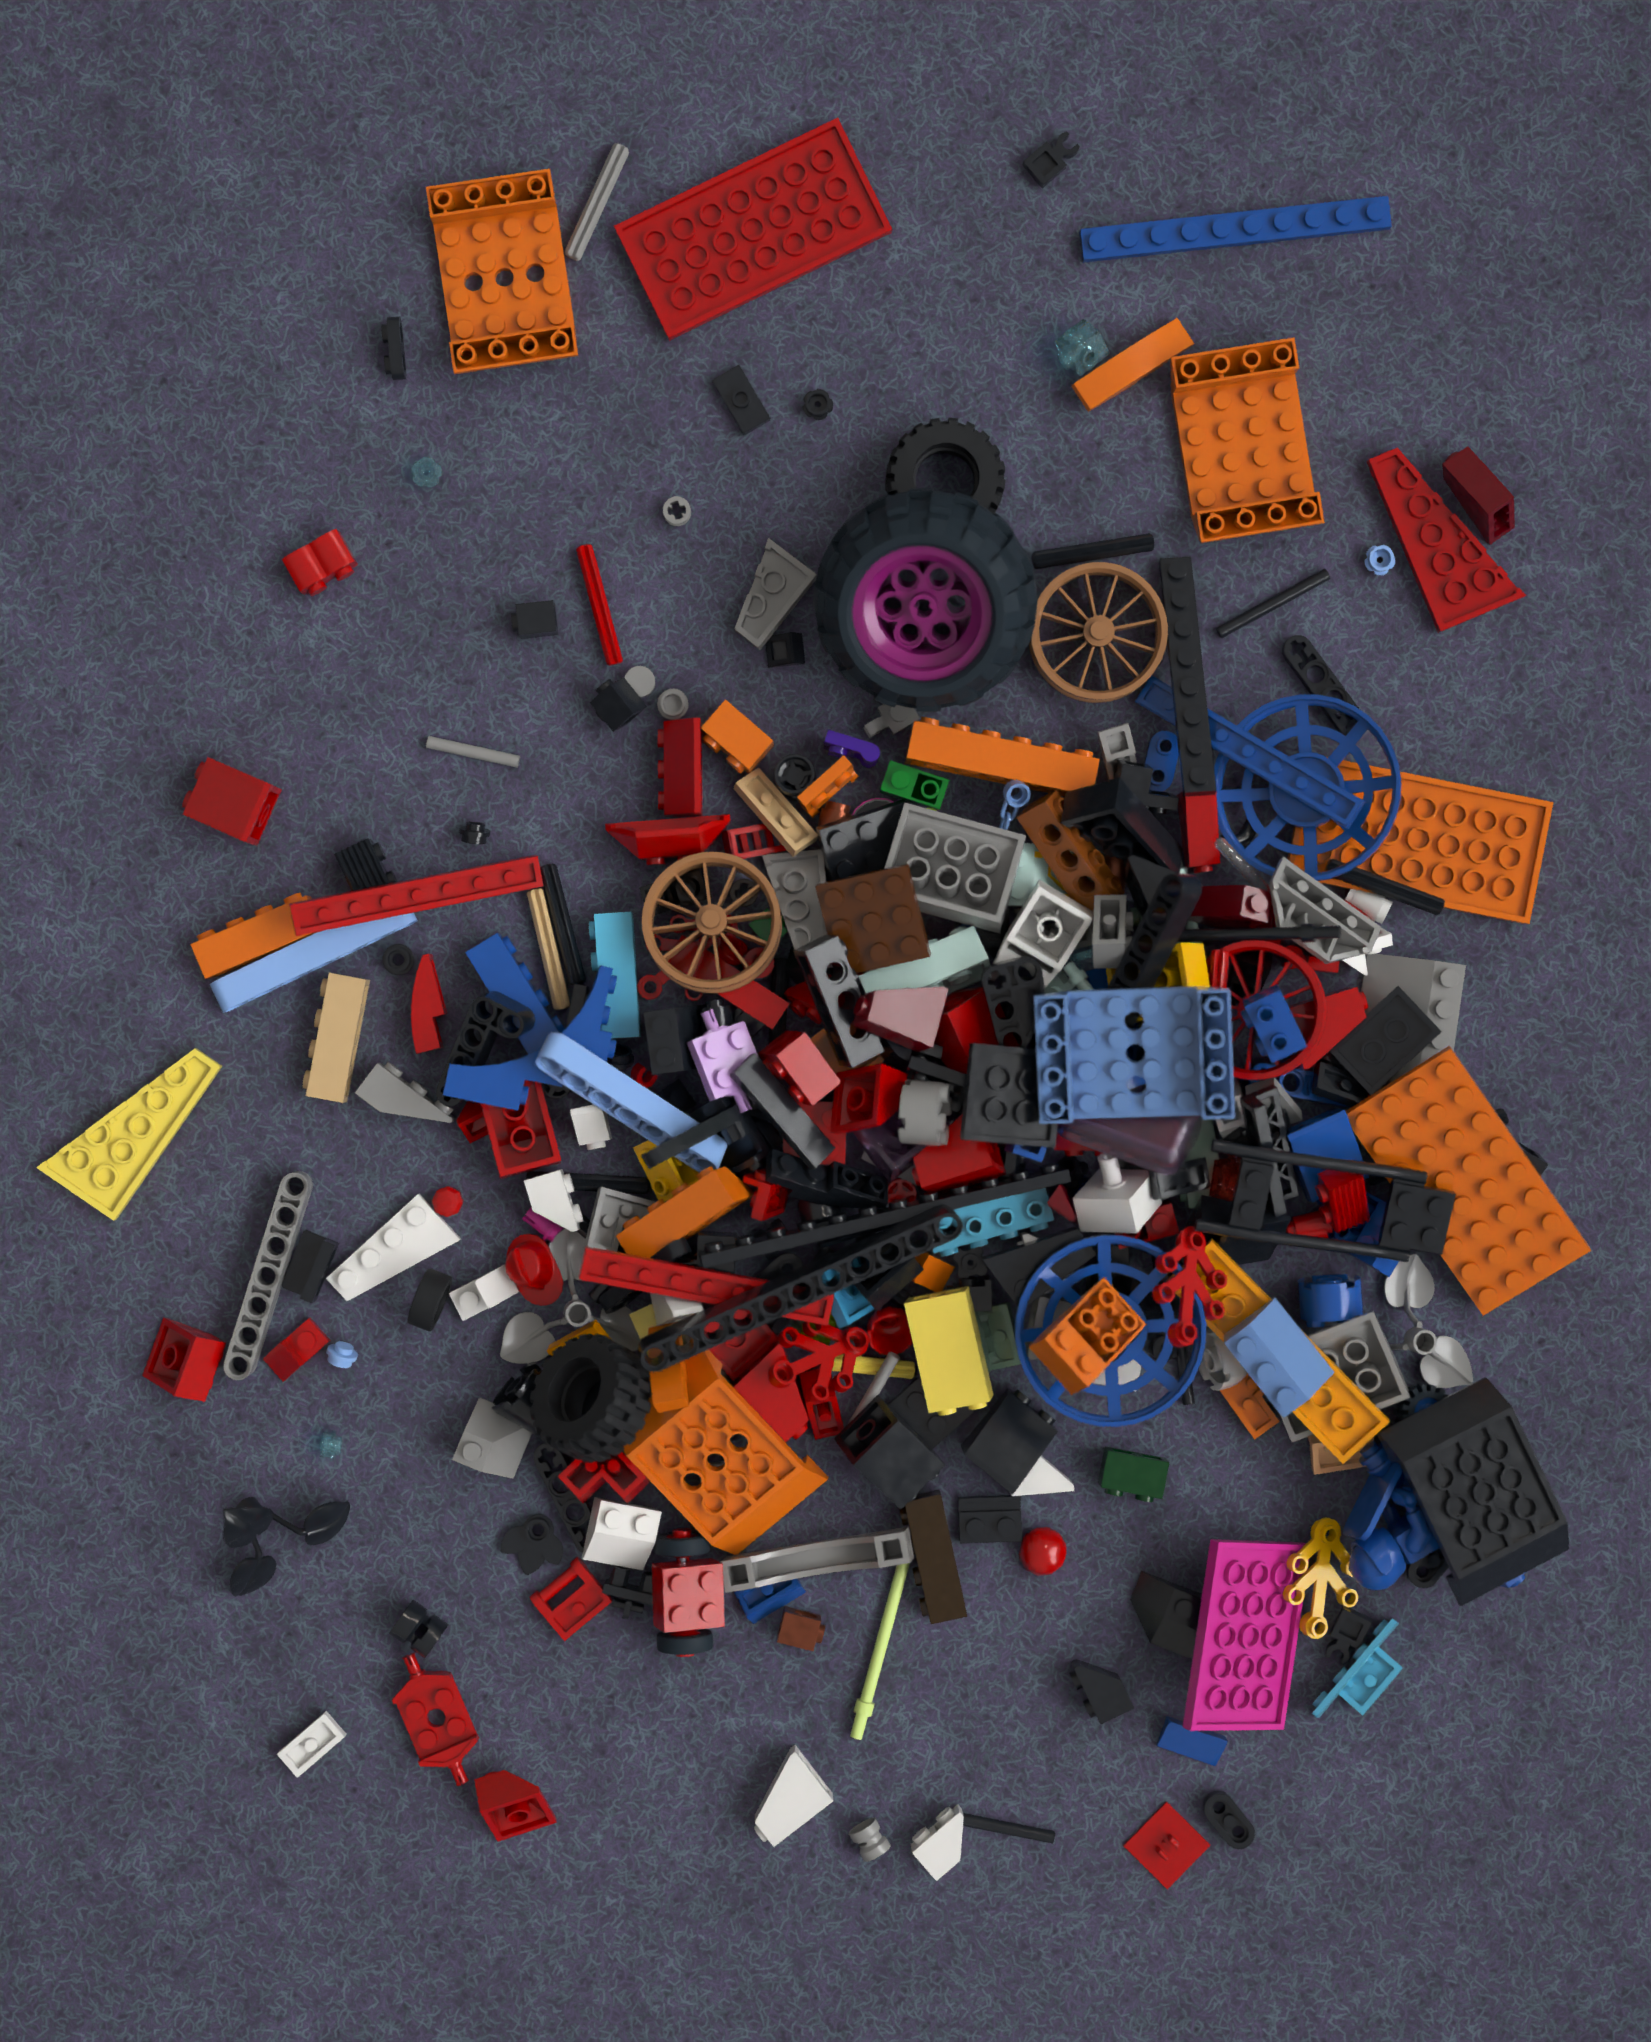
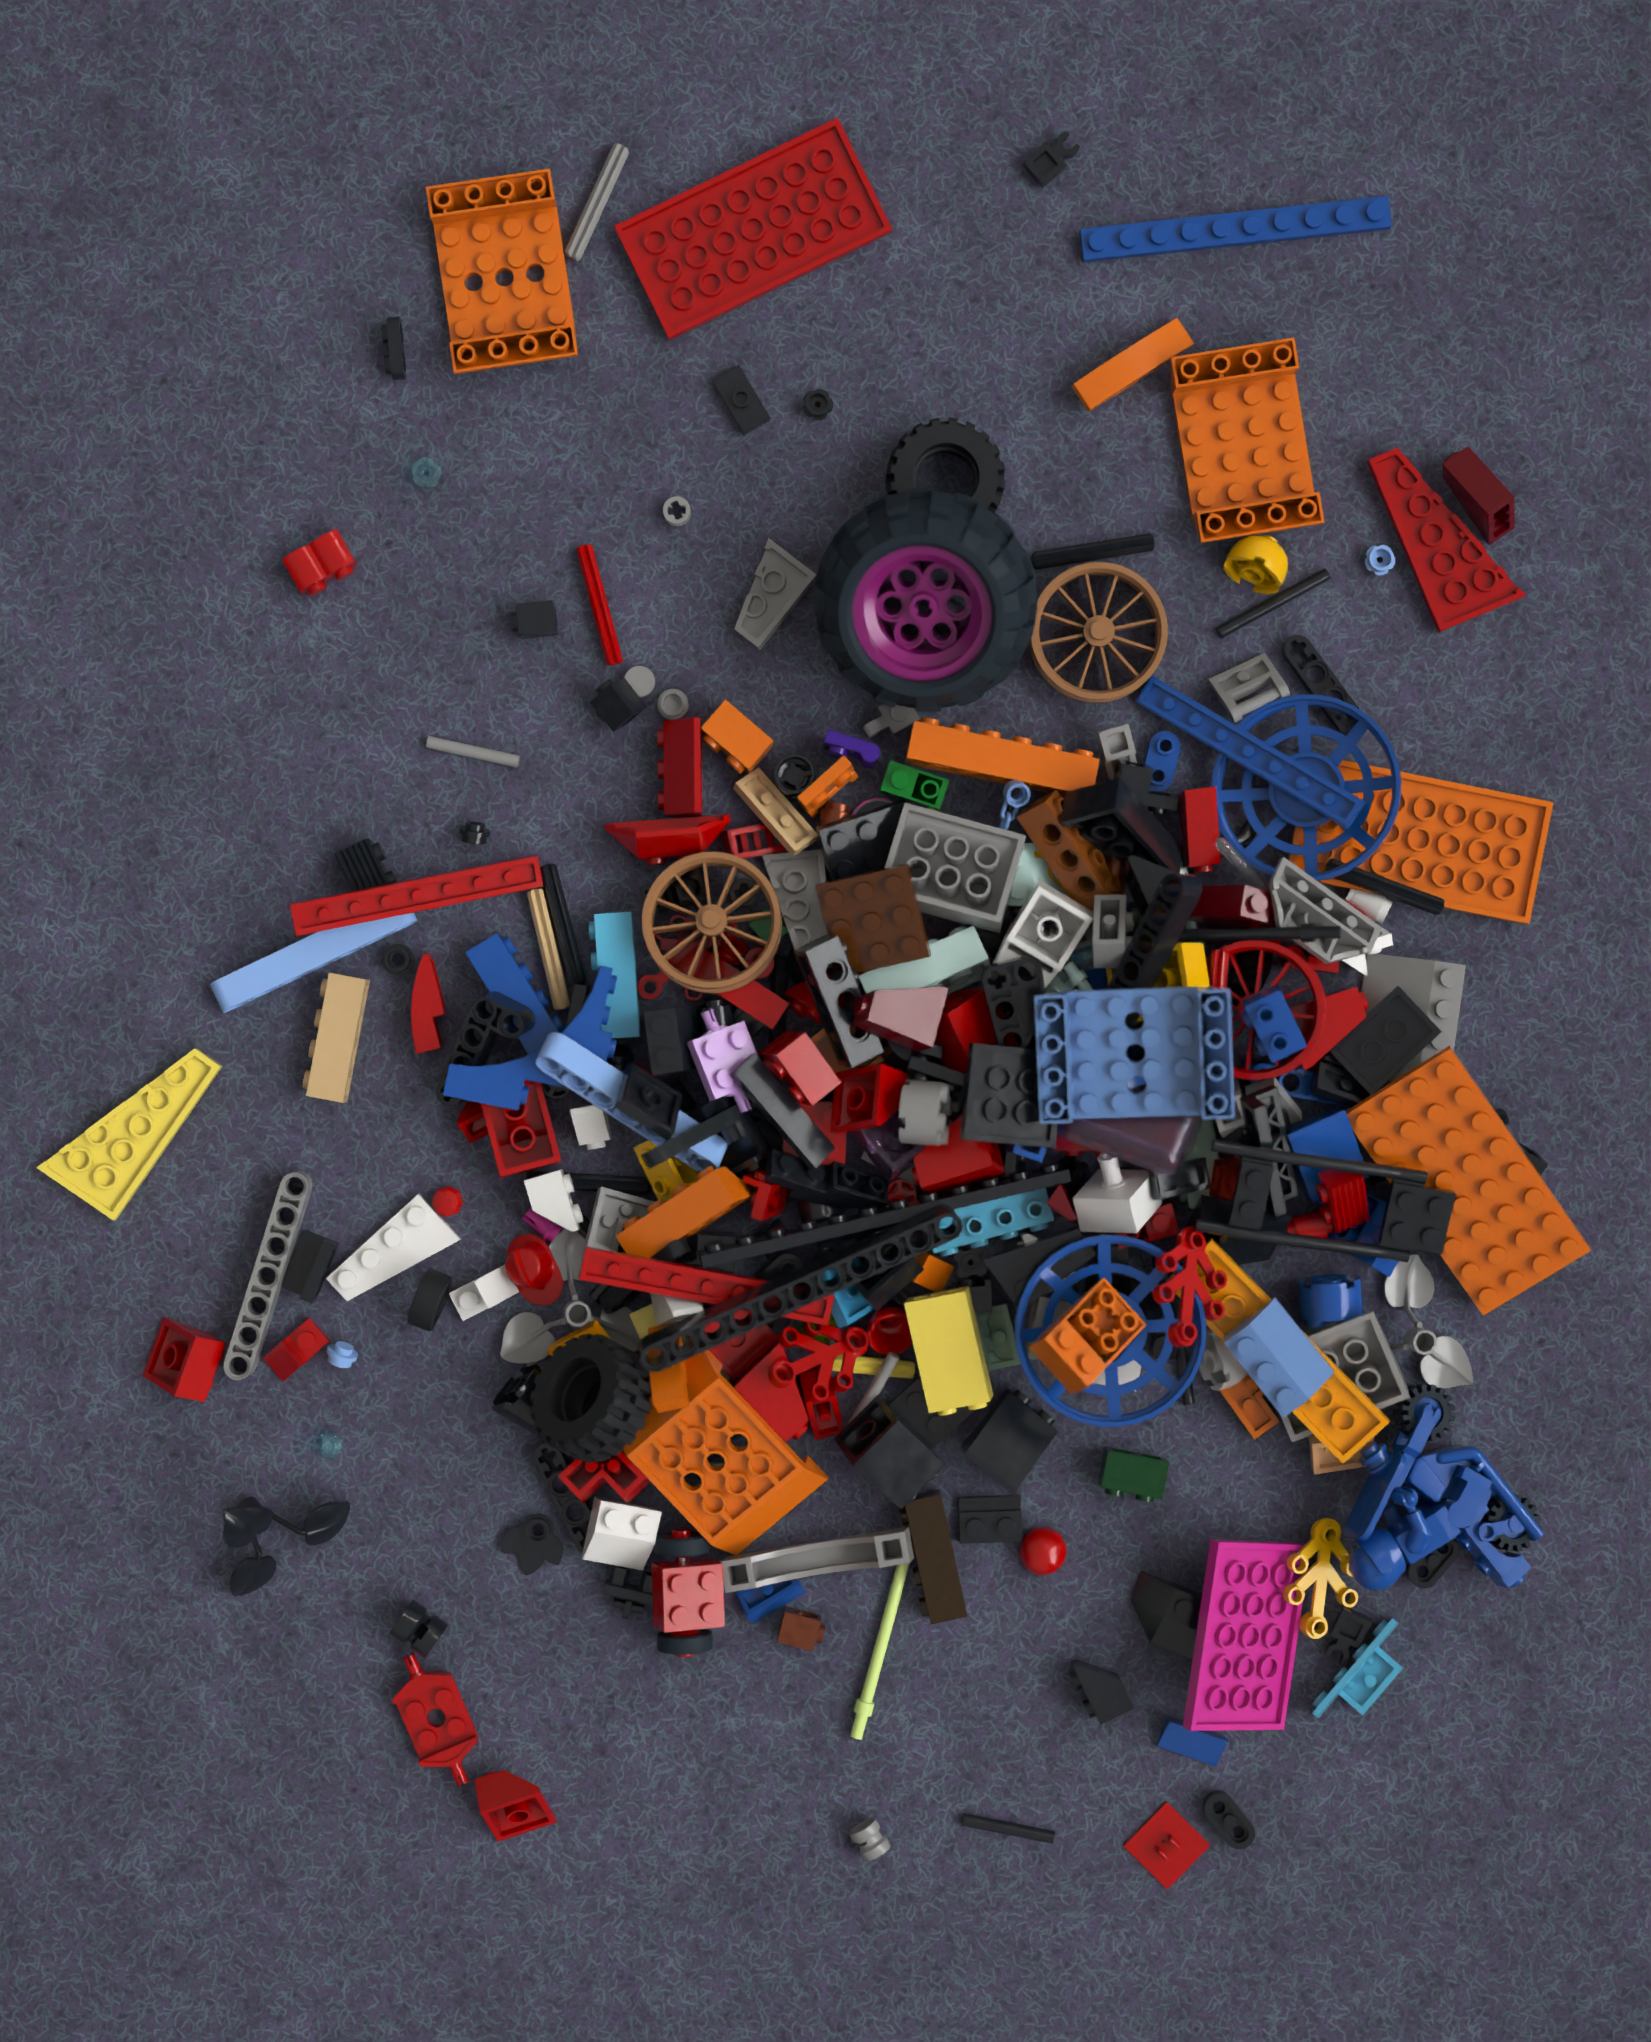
red slope [182,757,282,846] -> none
orange brick [190,893,317,979] -> none
white plate [277,1711,346,1778] -> none
light grey slope [355,1062,456,1123] -> none
light grey slope [452,1397,532,1479] -> none
red plate [529,1557,613,1641] -> none
white slope [754,1745,833,1847] -> none
black slope [765,632,805,668] -> none
white slope [911,1804,964,1881] -> none
white slope [1011,1455,1074,1496] -> none
clear light blue brick [1054,319,1110,376] -> none
black plate [1159,556,1216,797] -> none
black slope [1377,1377,1569,1606] -> none
none -> black plate [615,1062,682,1141]
none -> light grey plate [1209,653,1291,723]
none -> yellow cylinder [1223,535,1288,594]

